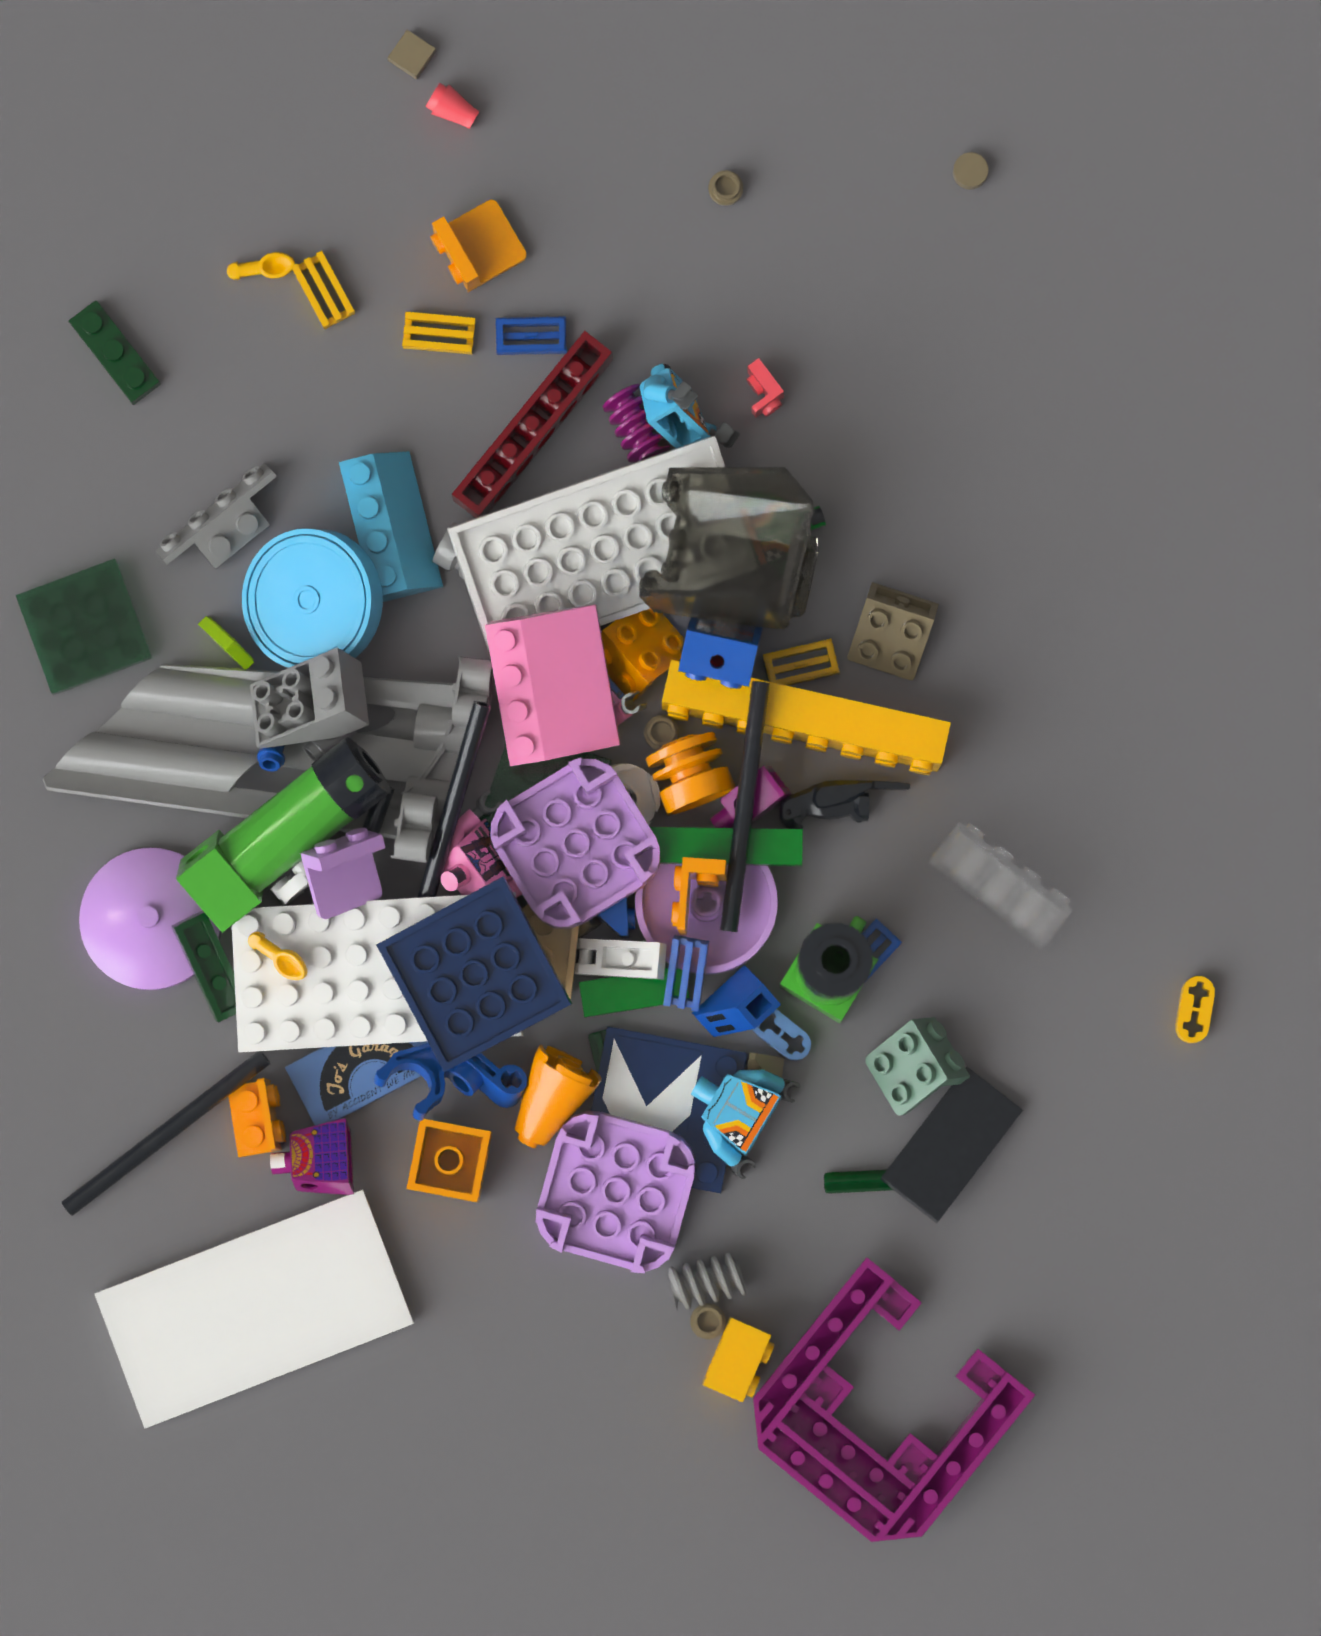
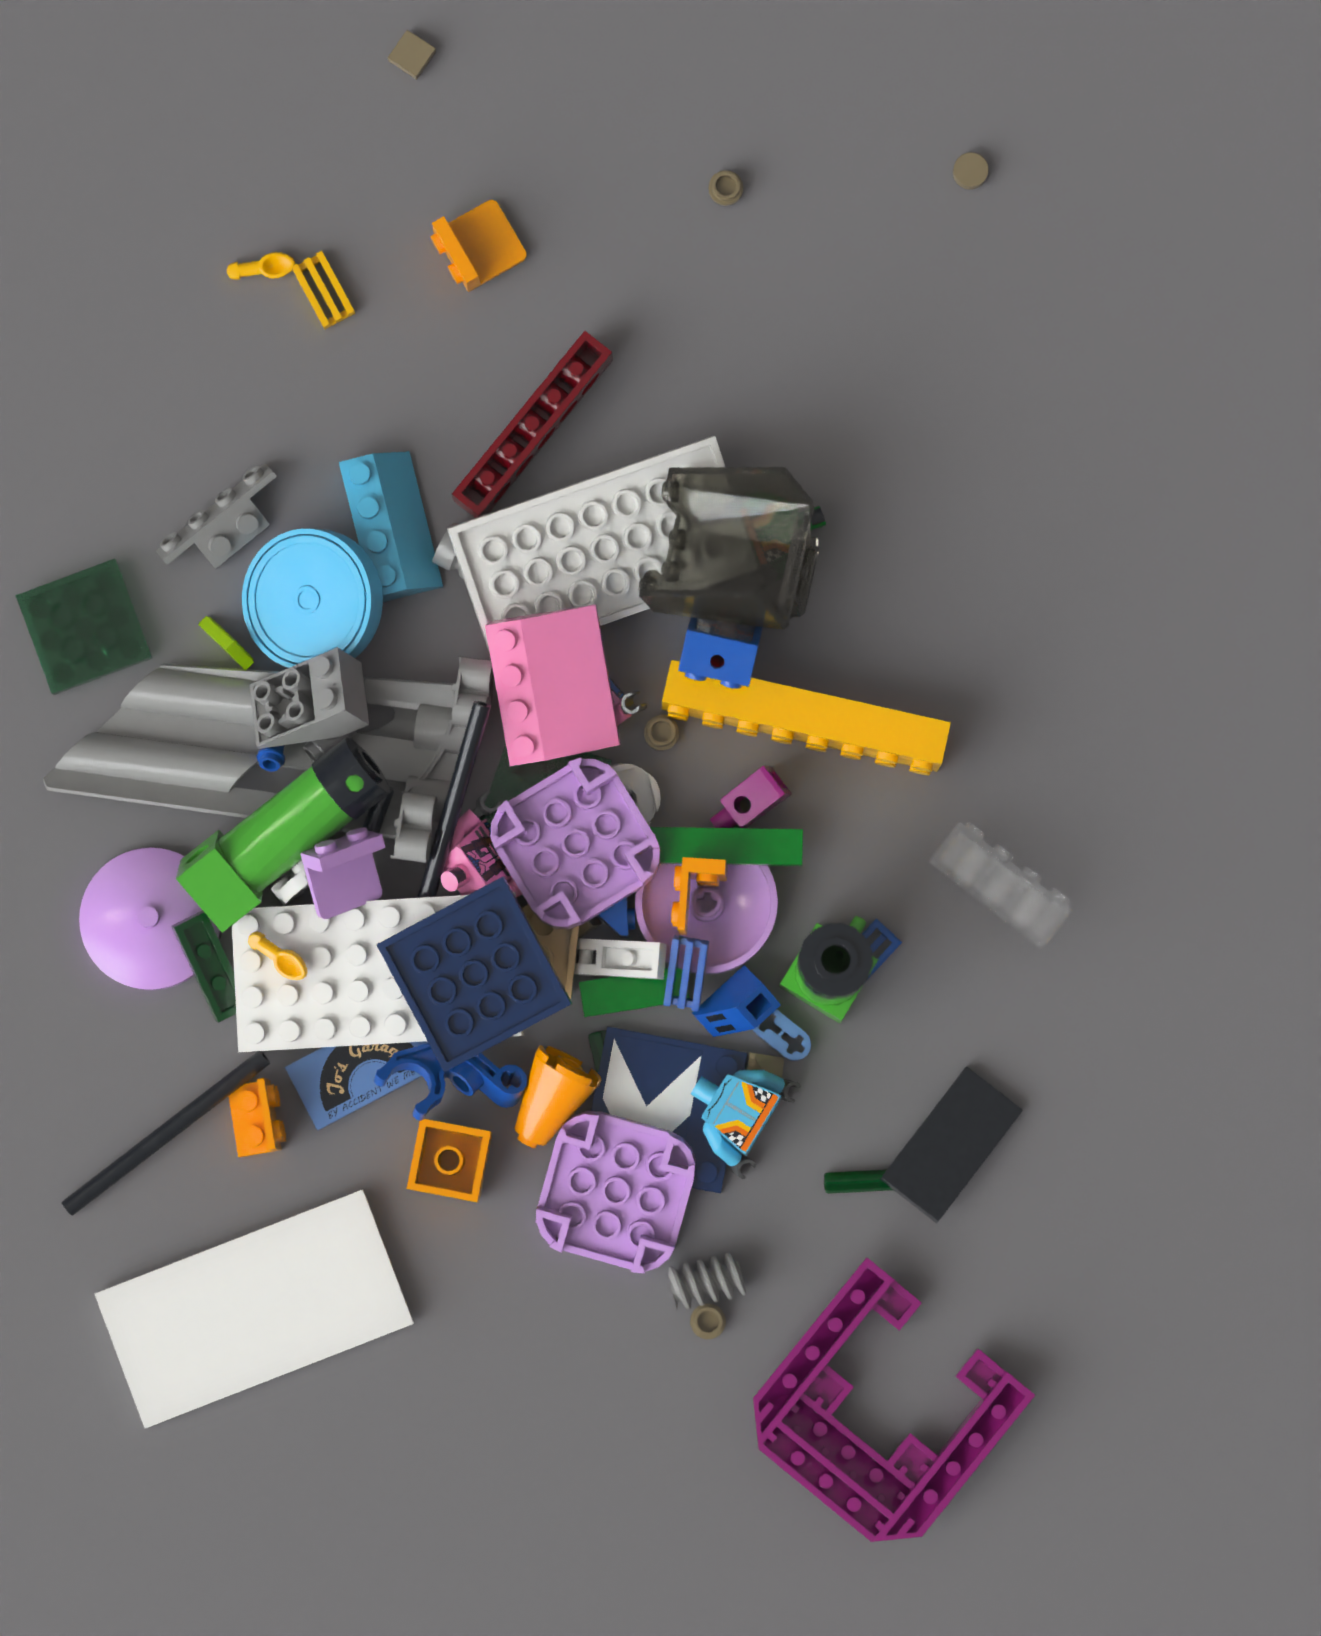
dark green plate [68,300,161,405] -> none
torso [270,1118,354,1195] -> none
yellow tile [402,311,476,355] -> none
coral cone [425,83,480,129] -> none
blue tile [496,317,567,355] -> none
light orange bracket [601,606,685,702] -> none
magenta piece [602,384,670,463] -> none
medium azure torso [639,364,740,448] -> none
light orange wheel [645,732,736,816] -> none
yellow brick [702,1317,775,1402] -> none
black piece [720,681,770,932] -> none
coral bracket [746,358,784,418] -> none
yellow tile [763,638,840,686] -> none
black animal [779,780,910,829] -> none
dark tan bracket [847,582,939,681] -> none
sand green bracket [865,1017,970,1116] -> none
yellow beam [1175,976,1215,1043] -> none

